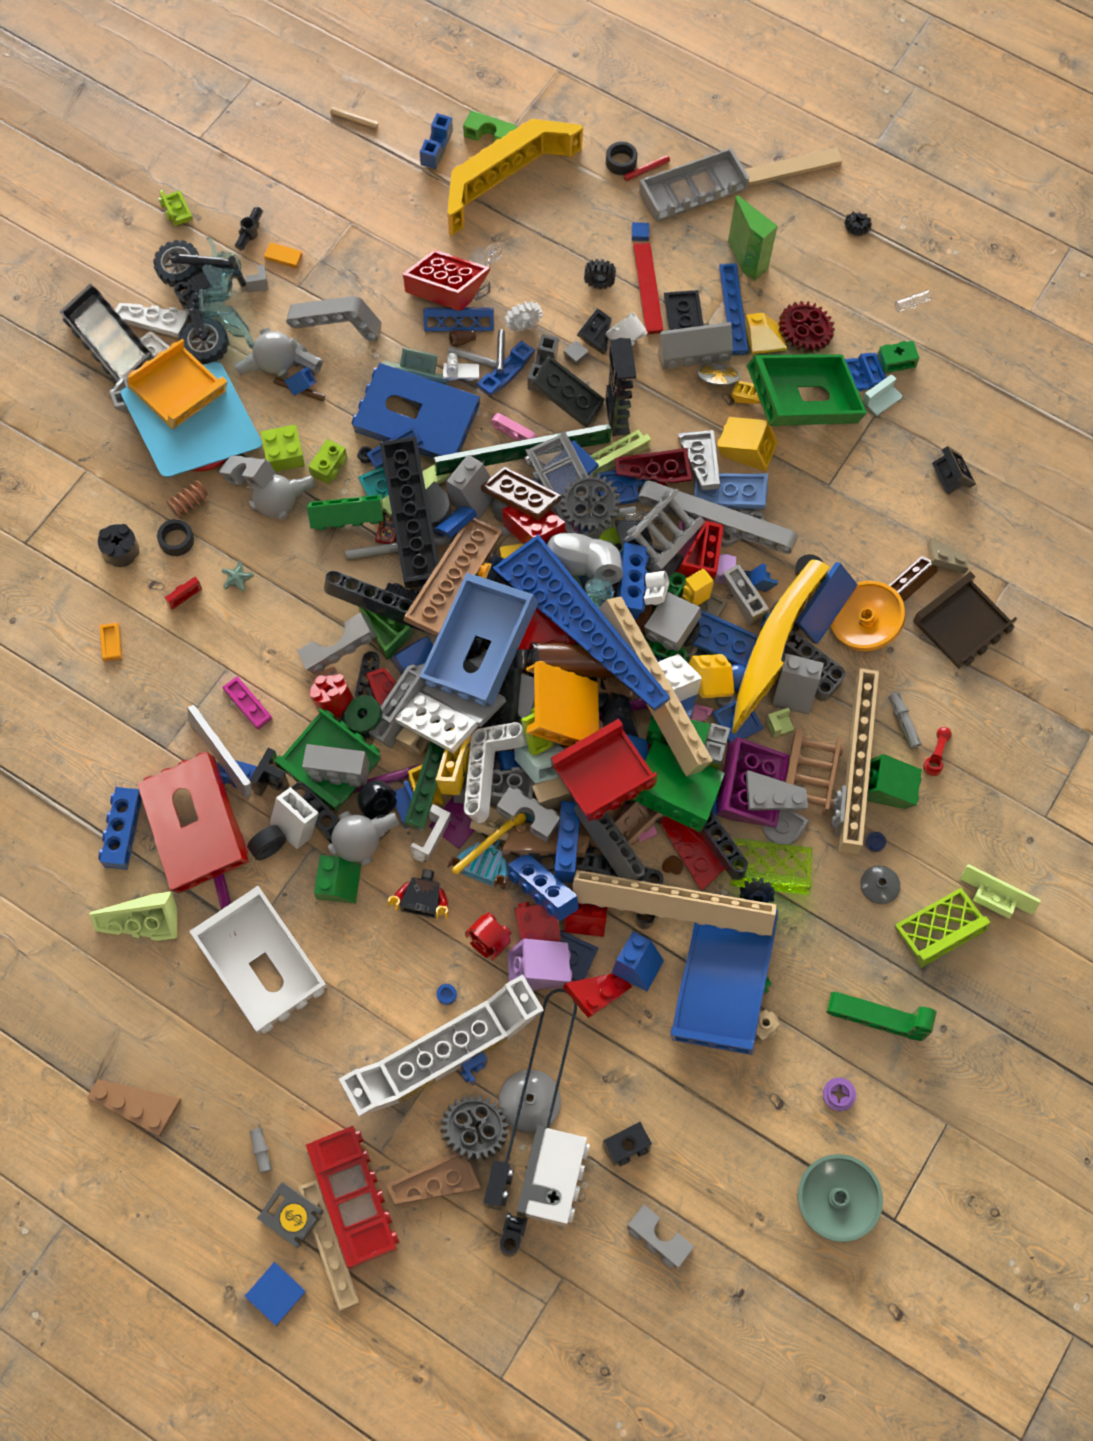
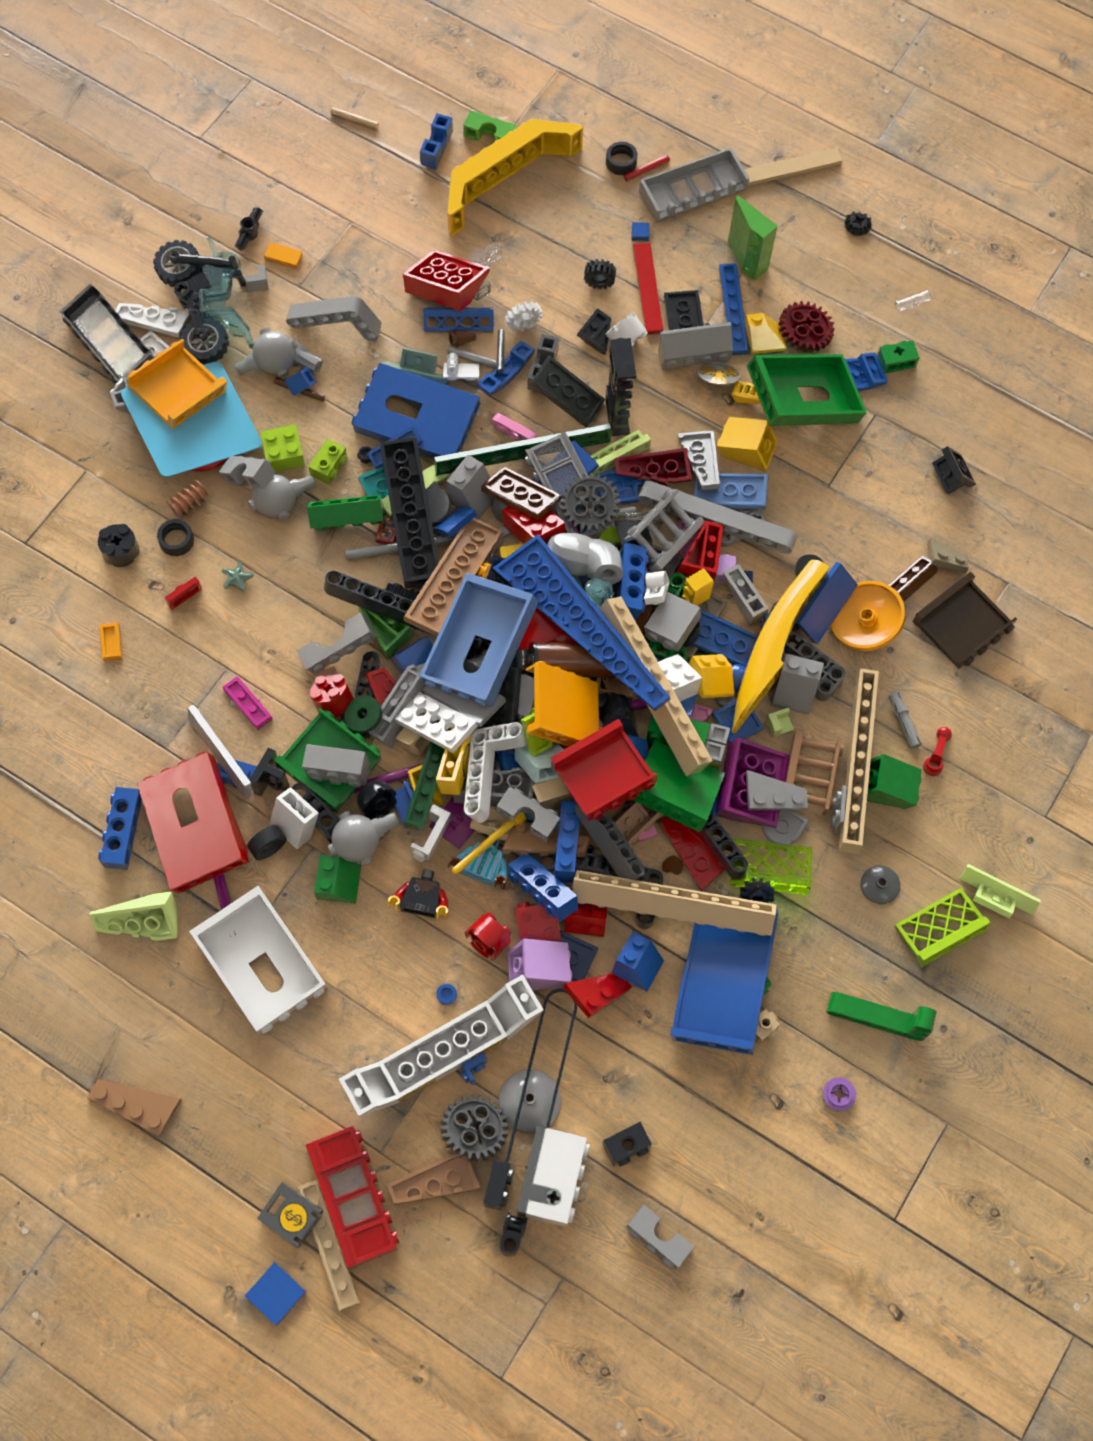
lime bracket [158,190,193,227] -> none
light grey pin [249,1128,272,1173] -> none
light grey tile [564,340,589,365] -> none
blue panel [751,563,778,592] -> none
sand green dish [797,1154,883,1242] -> none
light aqua panel [862,374,902,416] -> none
clear blue tile [865,832,886,852] -> none

